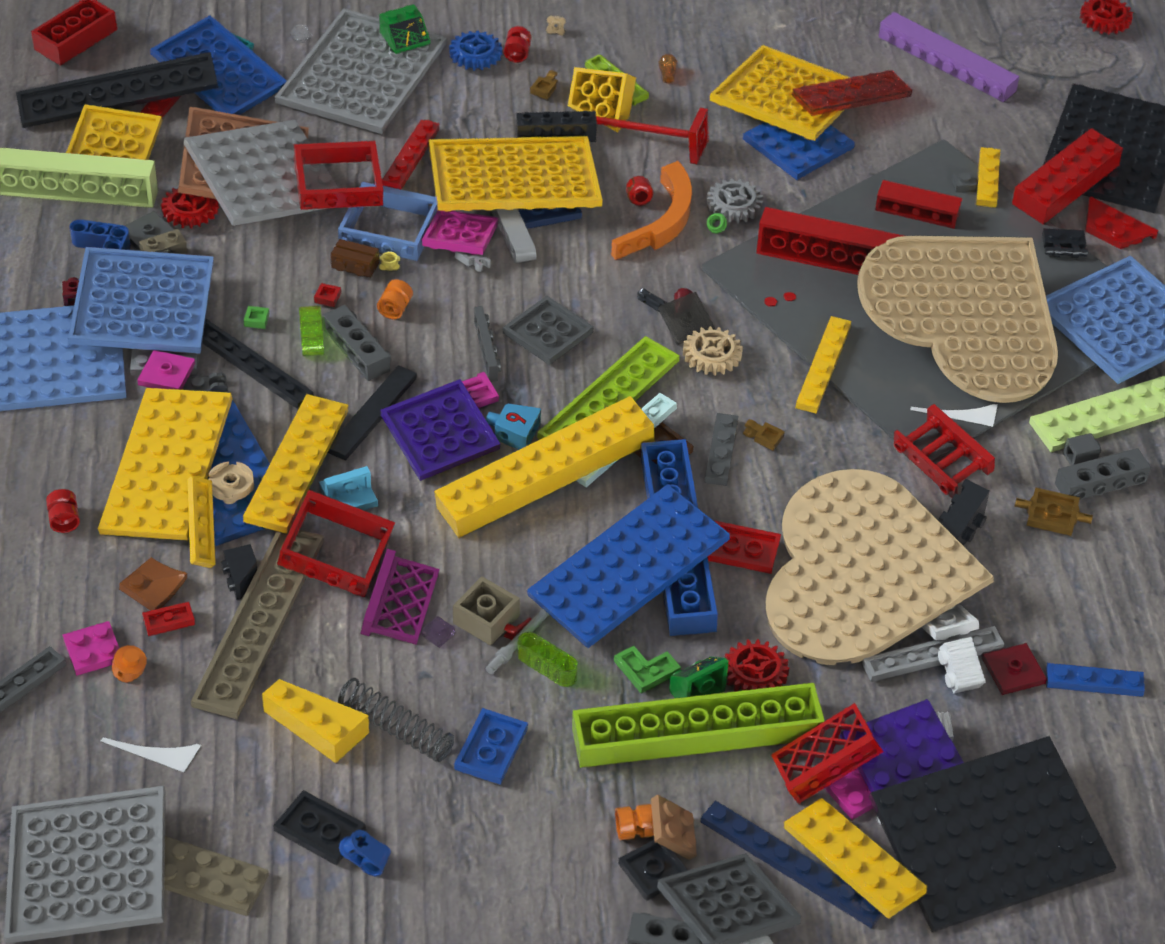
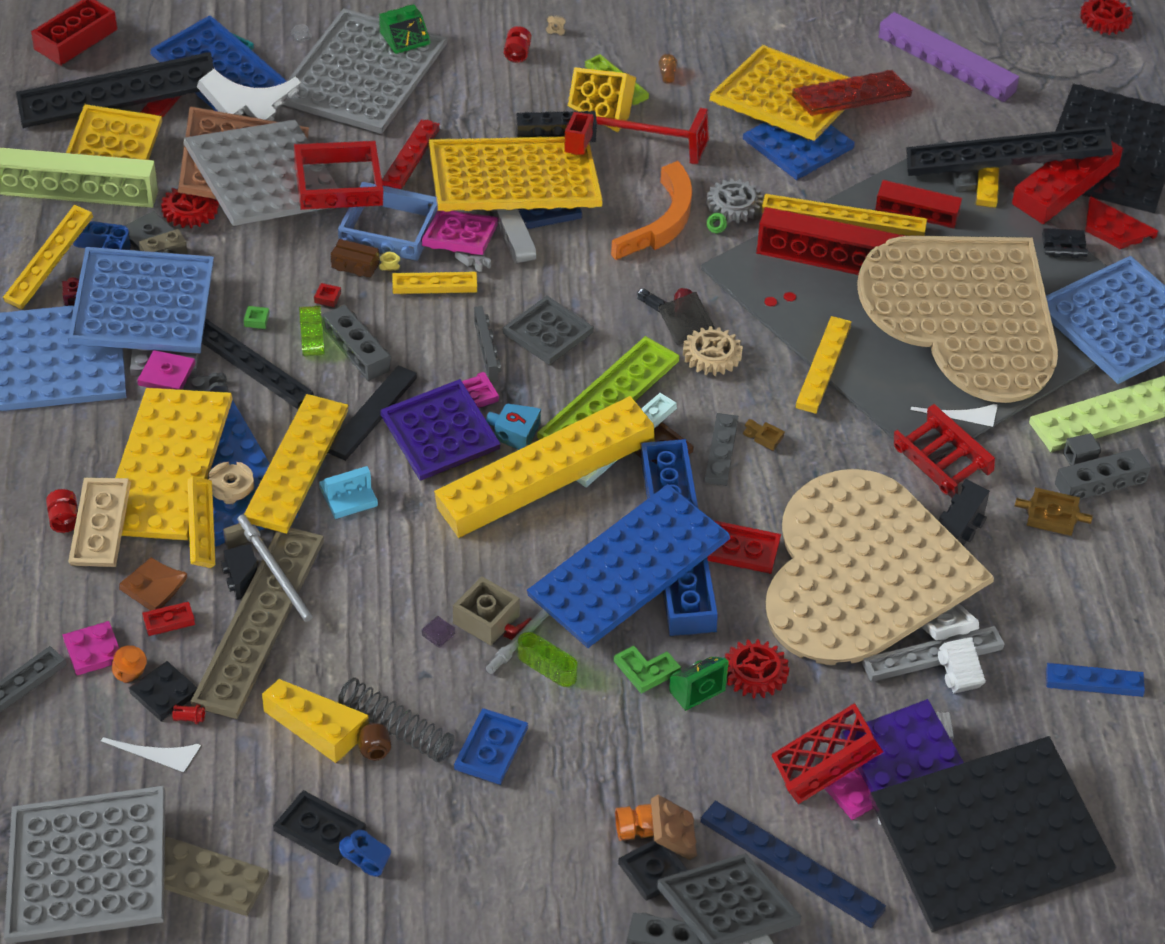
red window [277,490,395,597] -> none
magenta fence [360,549,440,645] -> none
orange wheel [377,279,413,320] -> none
blue gear [449,30,502,71] -> none
pearl gold plate [530,70,558,100] -> none
lime brick [572,683,825,768] -> none
red head [626,176,653,206] -> none
yellow plate [784,798,927,919] -> none
dark red plate [982,643,1047,695] -> none
none -> yellow plate [3,205,93,310]
none -> tan plate [68,478,131,567]
none -> black plate [129,661,197,721]
none -> red pin [172,704,205,724]
none -> white arch [197,69,301,121]
none -> dark tan tile [223,523,249,549]
none -> light grey bar [237,514,313,622]
none -> reddish brown head [357,723,392,761]
none -> yellow plate [392,272,477,294]
none -> red piece [564,112,593,155]
none -> yellow plate [761,194,927,236]
none -> black plate [906,126,1113,176]

